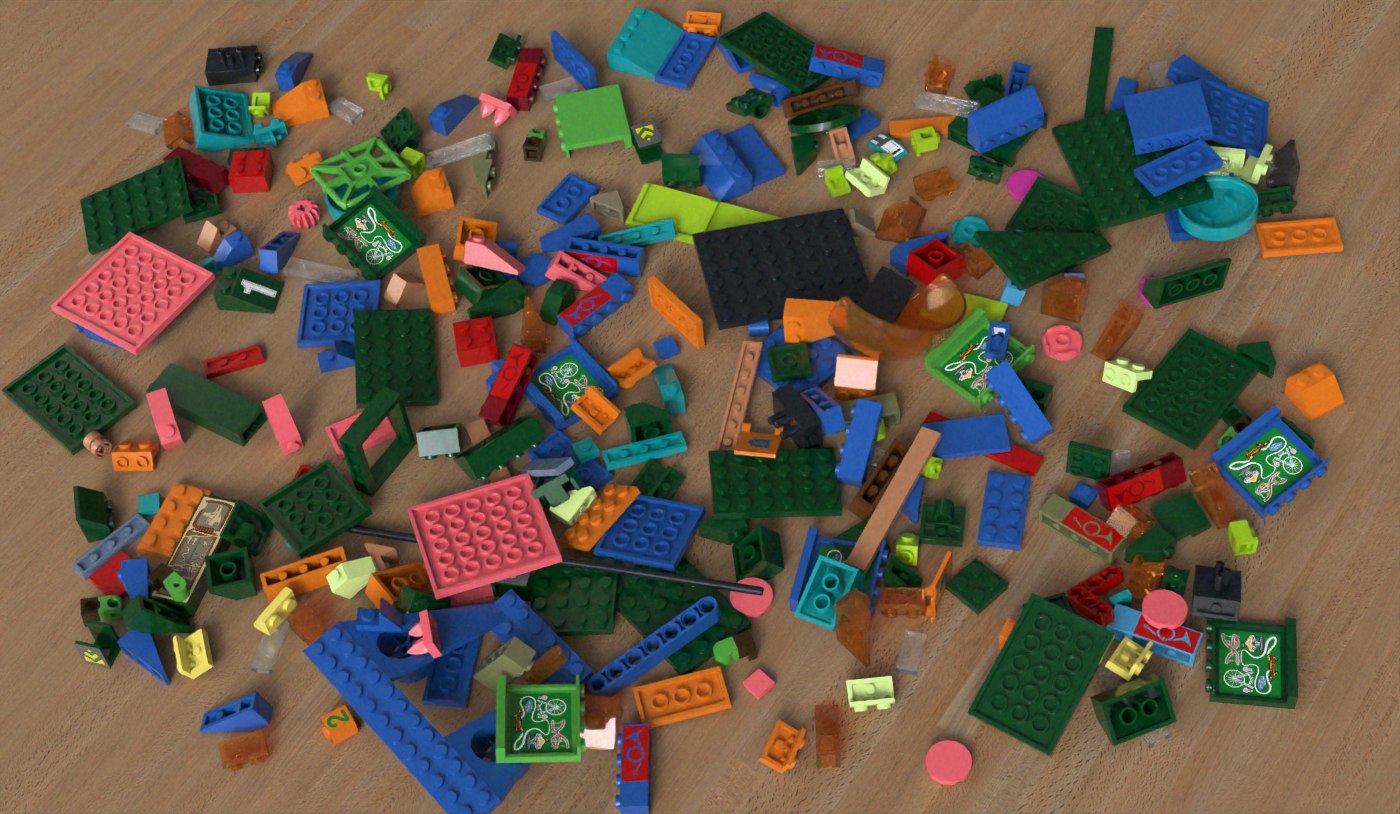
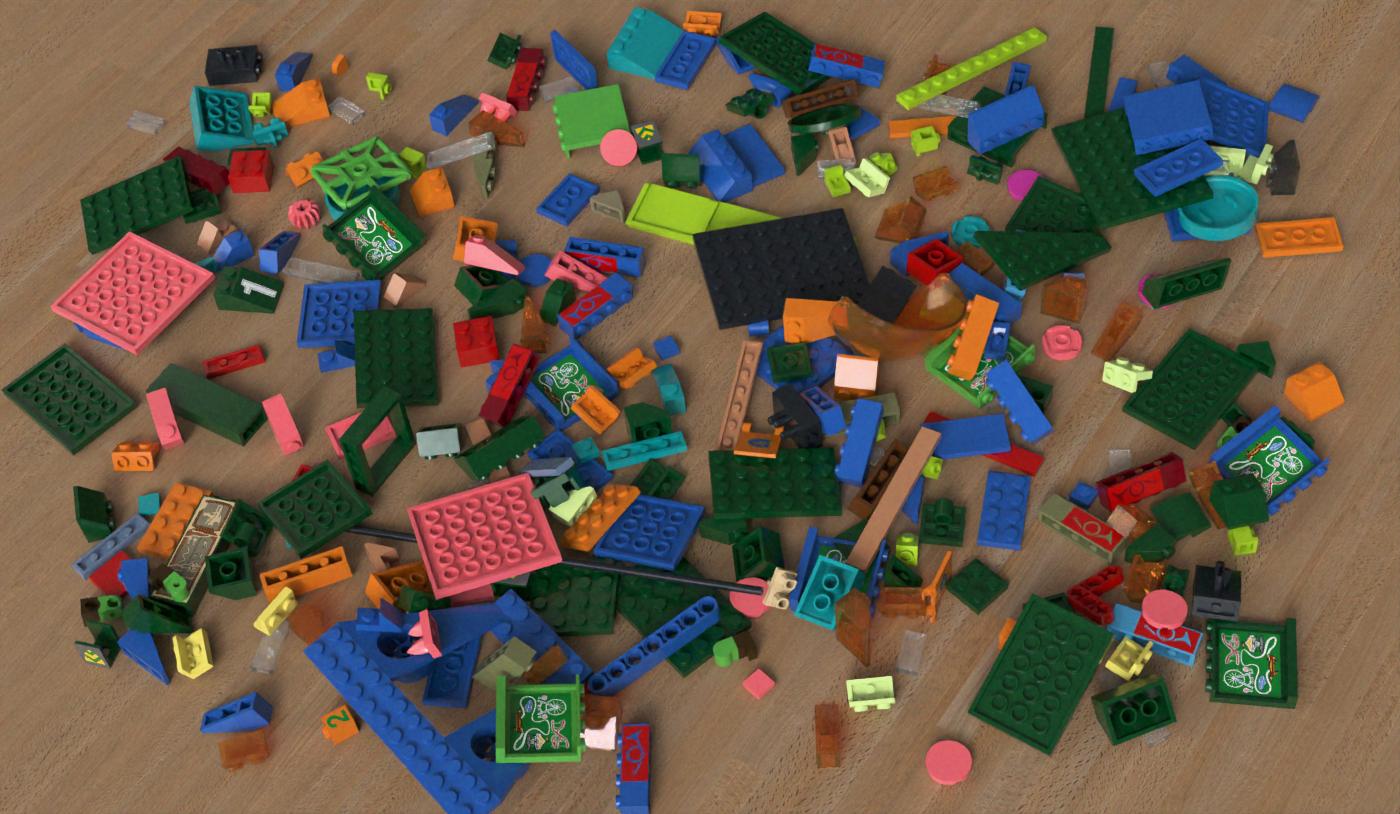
nougat wheel [83,431,112,459] -> none
clear orange bracket [163,111,194,150] -> none
yellowish green slope [326,556,379,599] -> none
dark green plate [380,106,423,154] -> none
orange brick [416,243,458,316] -> none
dark brown leg [523,129,547,162] -> none
blue slope [540,213,602,253] -> none
teal plate [598,218,676,247] -> none
orange plate [632,666,731,729] -> none
orange plate [647,275,705,350] -> none
orange bracket [758,719,807,774] -> none
dark tan slope [845,208,875,237] -> none
slope [867,133,908,162] -> none
dark green hinge [963,74,1005,100] -> none
dark green plate [1066,441,1113,481] -> none
teal tile [1108,589,1132,609] -> none
dark green bracket [1256,186,1297,217] -> none
none -> orange tile [332,54,349,76]
none -> clear orange slope [468,110,525,148]
none -> coral tile [600,129,637,167]
none -> tan hips [762,567,798,610]
none -> lime plate [896,27,1047,110]
none -> blue brick [946,263,1022,325]
none -> orange brick [946,294,999,381]
none -> dark green slope [1209,473,1269,530]
none -> blue slope [1268,83,1320,123]

